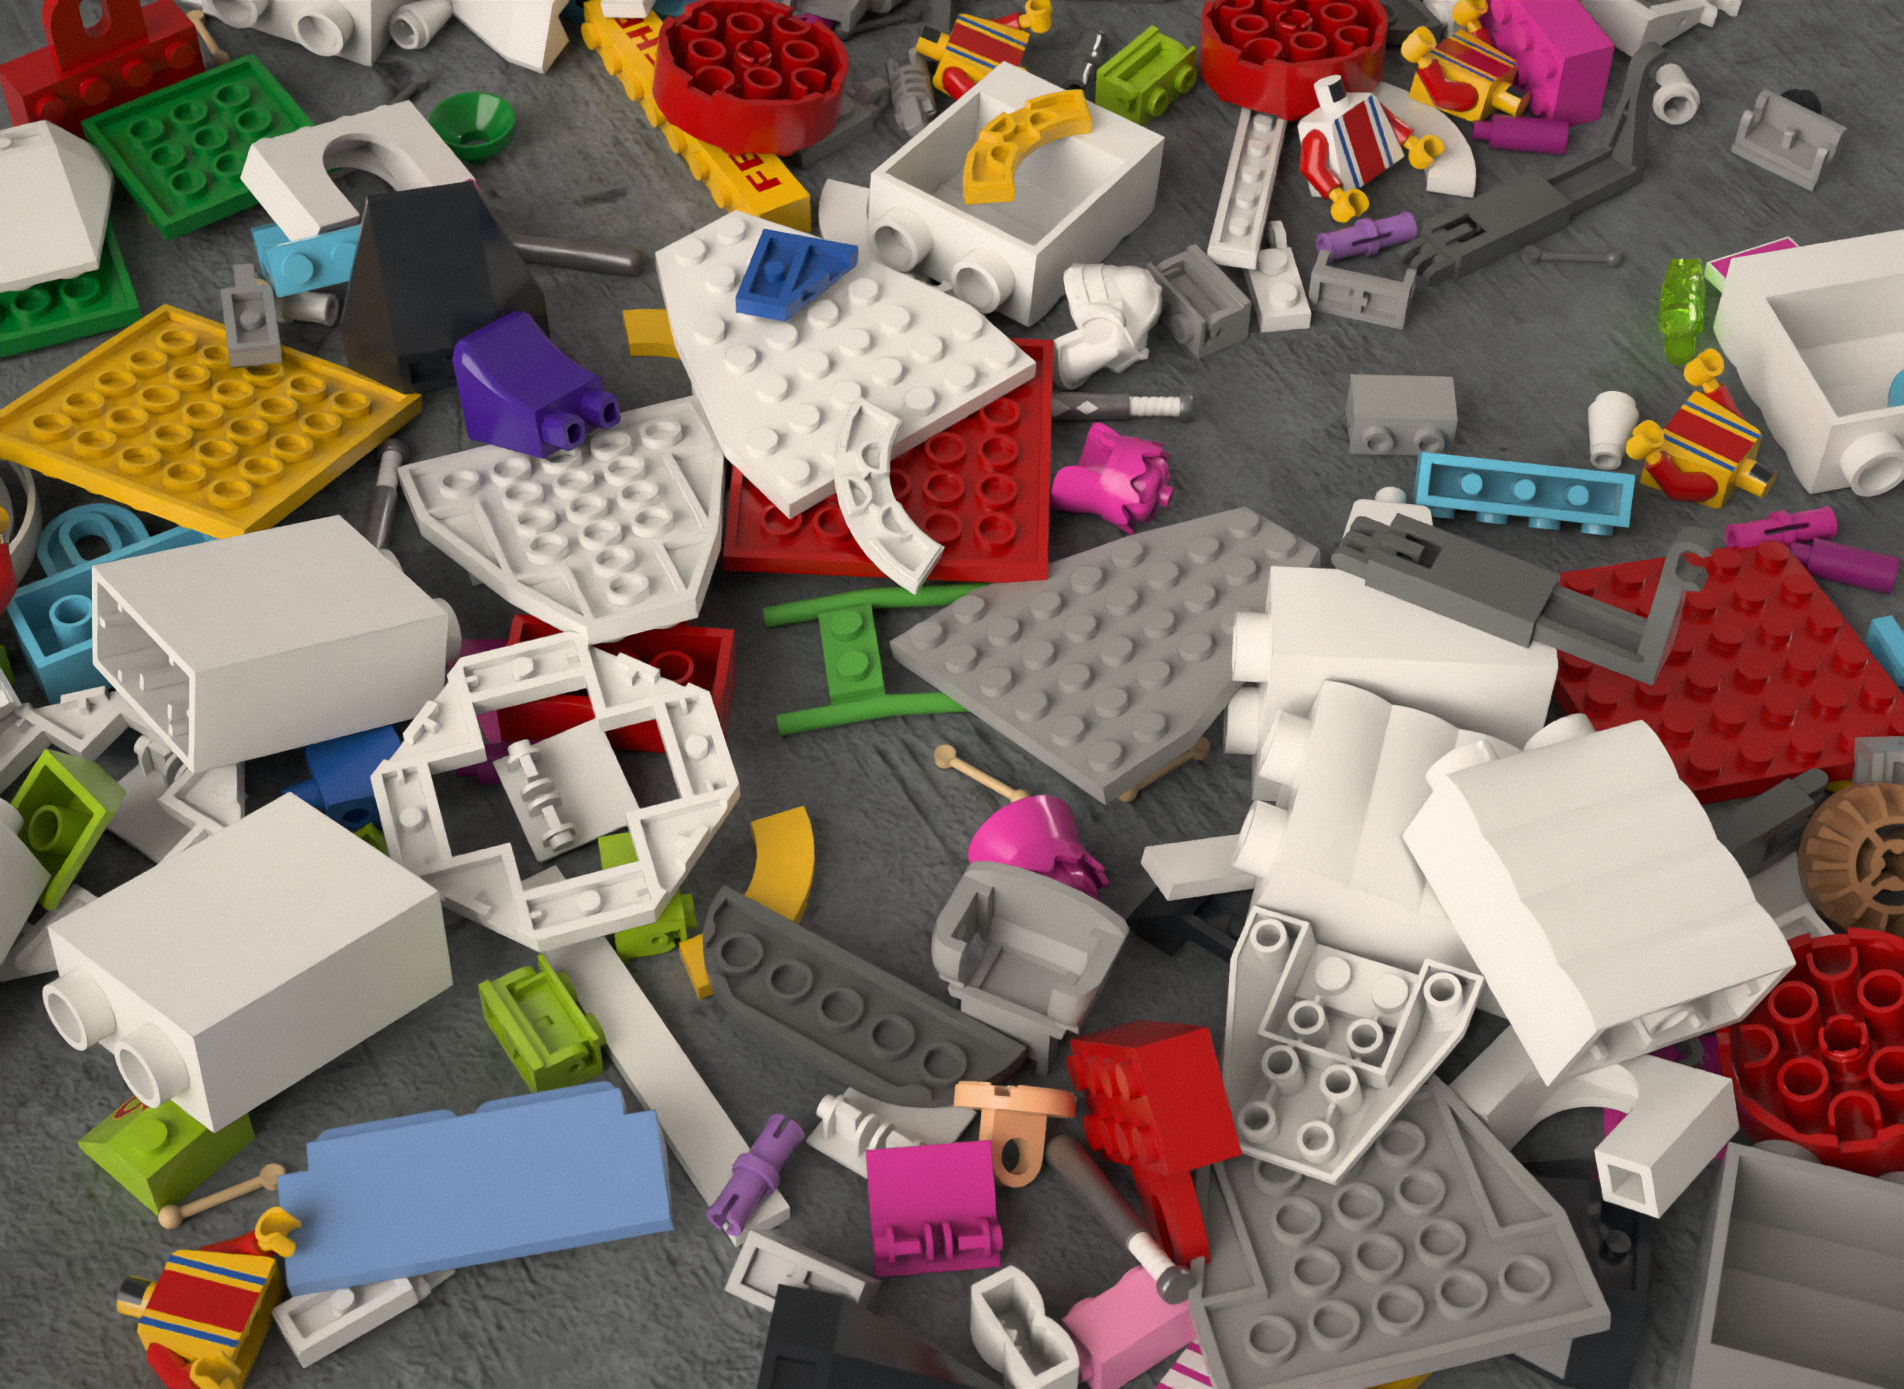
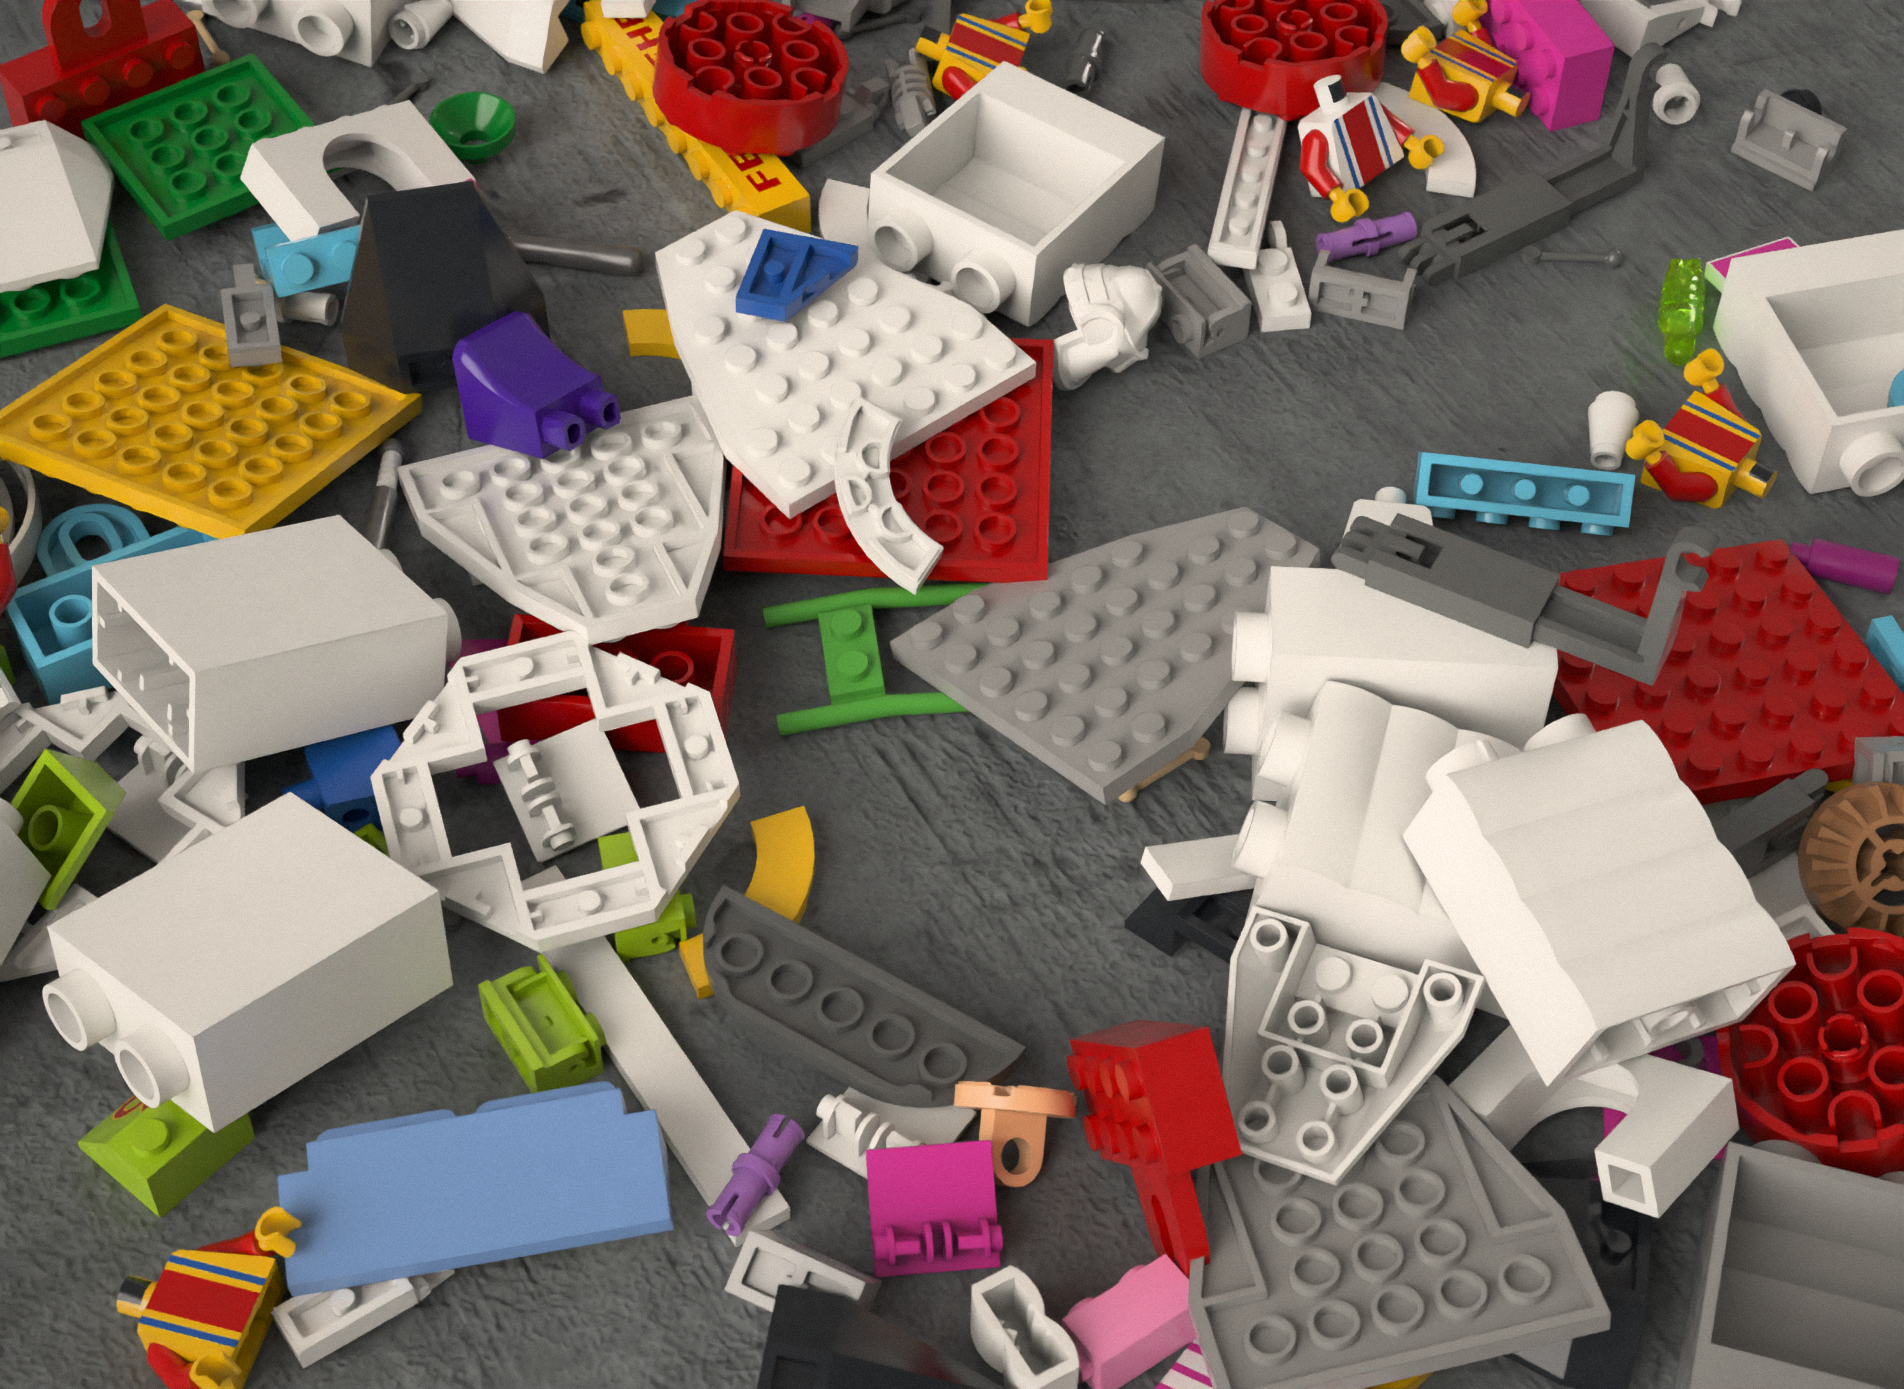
tan hinge [158,1163,285,1230] -> none
light grey piece [931,861,1130,1077] -> none
tan hinge [934,745,1032,803] -> none
yellow tile [963,89,1092,205] -> none
dark pink hat [968,795,1109,902] -> none
flat silver piece [1044,1135,1196,1305] -> none
dark pink hat [1050,422,1175,535] -> none
flat silver piece [1051,391,1193,422] -> none
lime hinge [1095,25,1197,127] -> none
light grey hinge [1345,374,1458,456] -> none
magenta cylinder [1472,114,1569,156] -> none
dark pink pin [1725,506,1838,549] -> none

